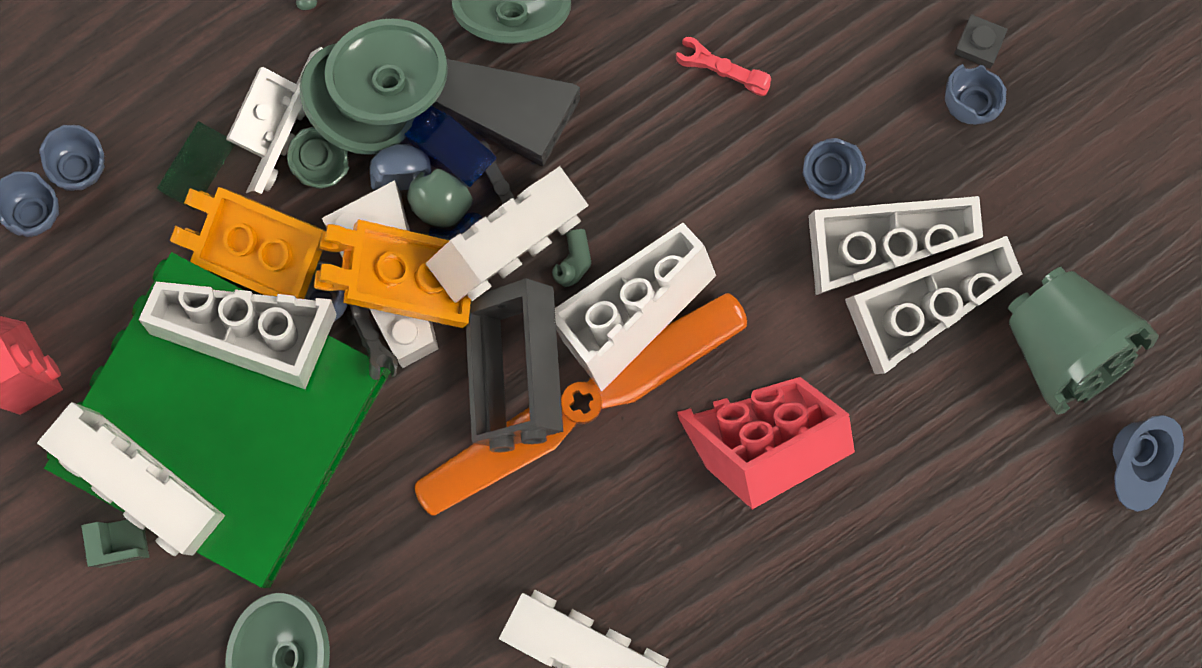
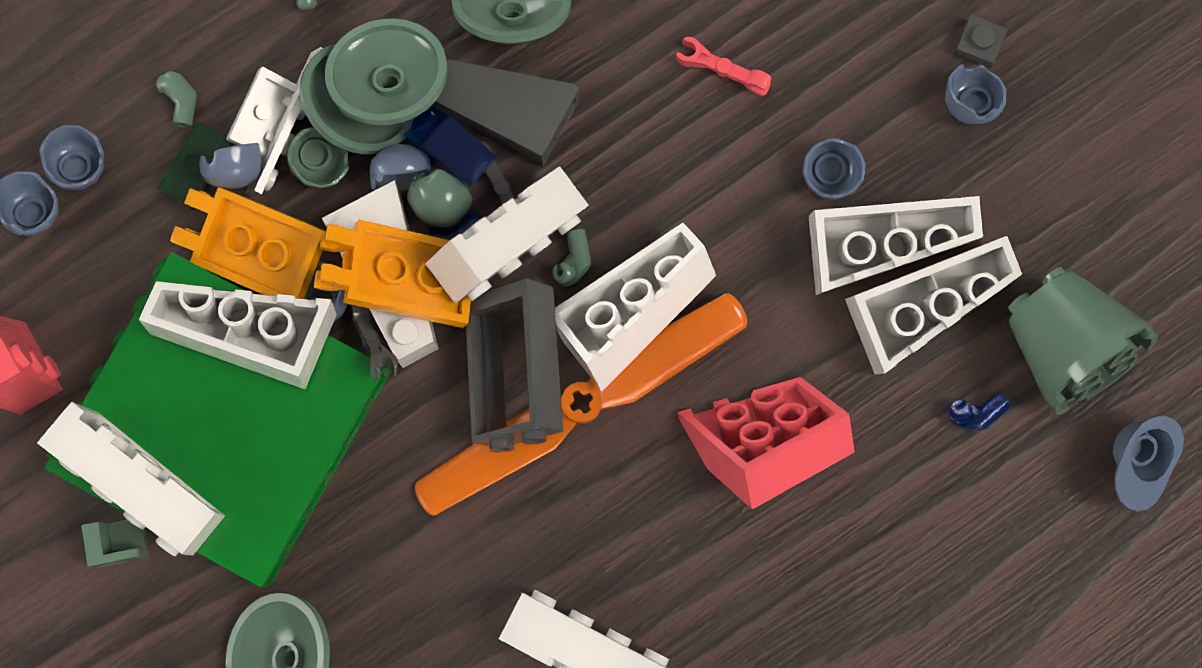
none -> sand green arm [156,71,197,129]
none -> sand blue hair [199,143,262,190]
none -> clear blue arm [949,392,1011,431]

